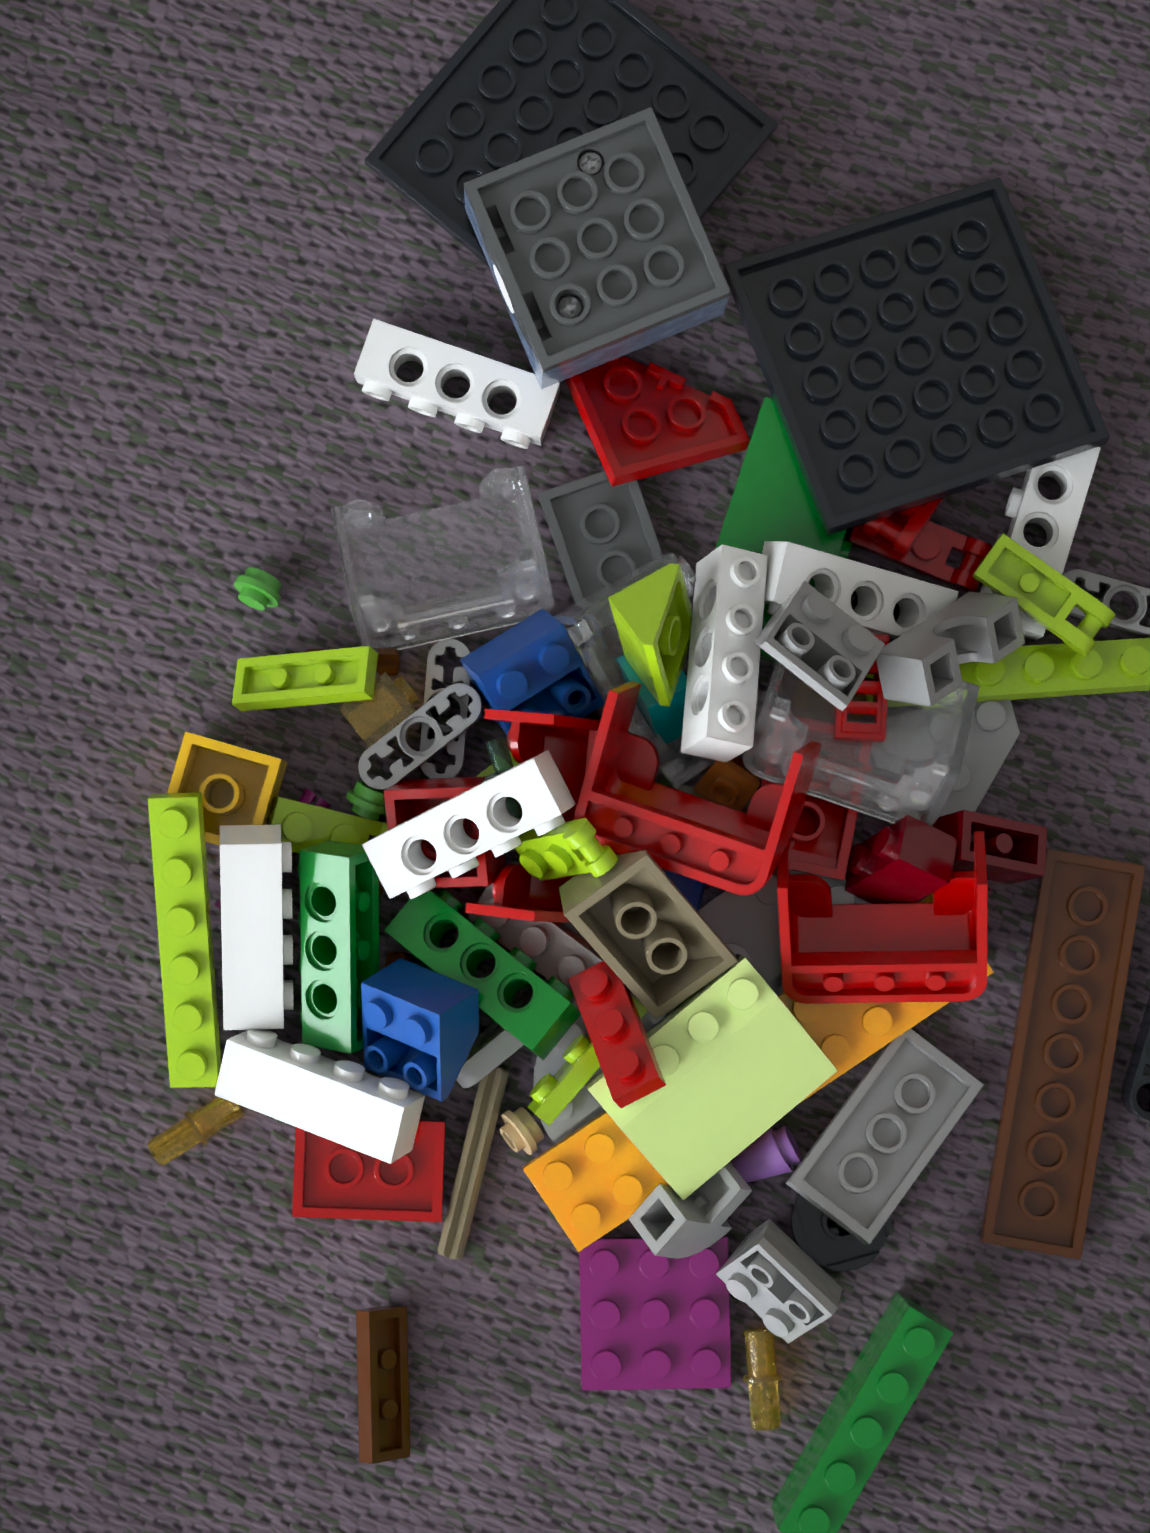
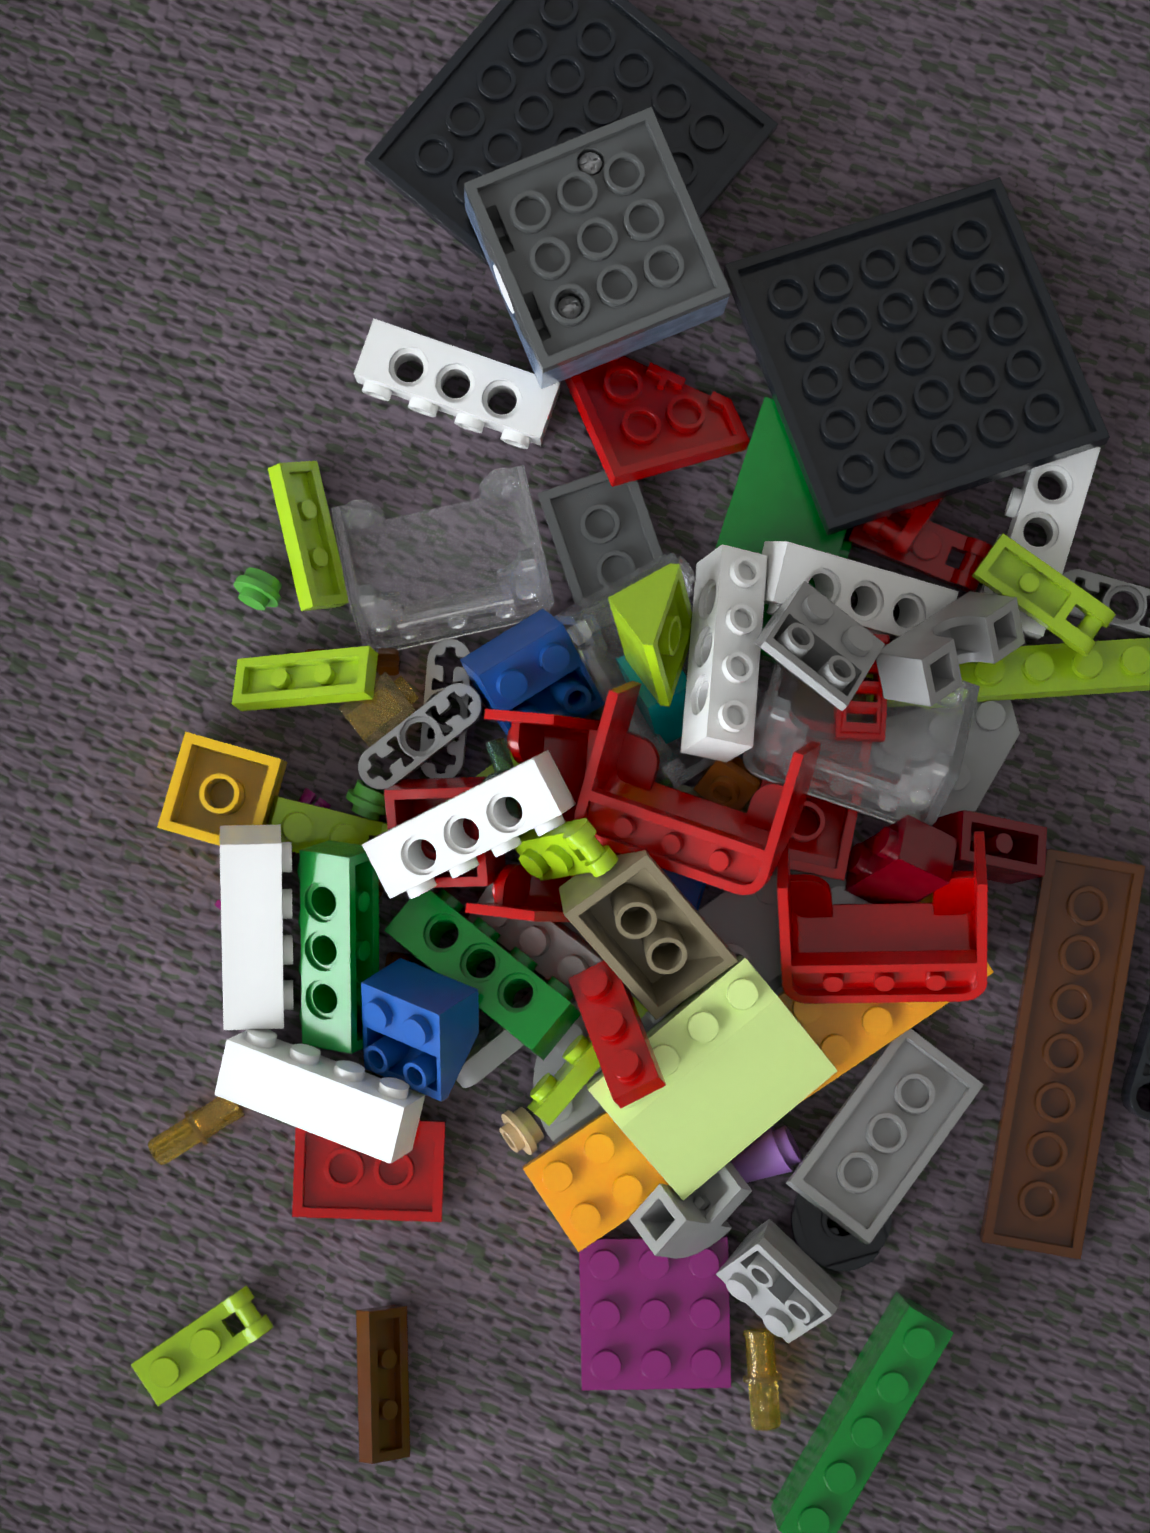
lime plate [148,792,221,1088] -> none
dark tan axle [438,1066,509,1260] -> none
none -> lime plate [131,1285,274,1406]
none -> lime plate [268,460,350,611]

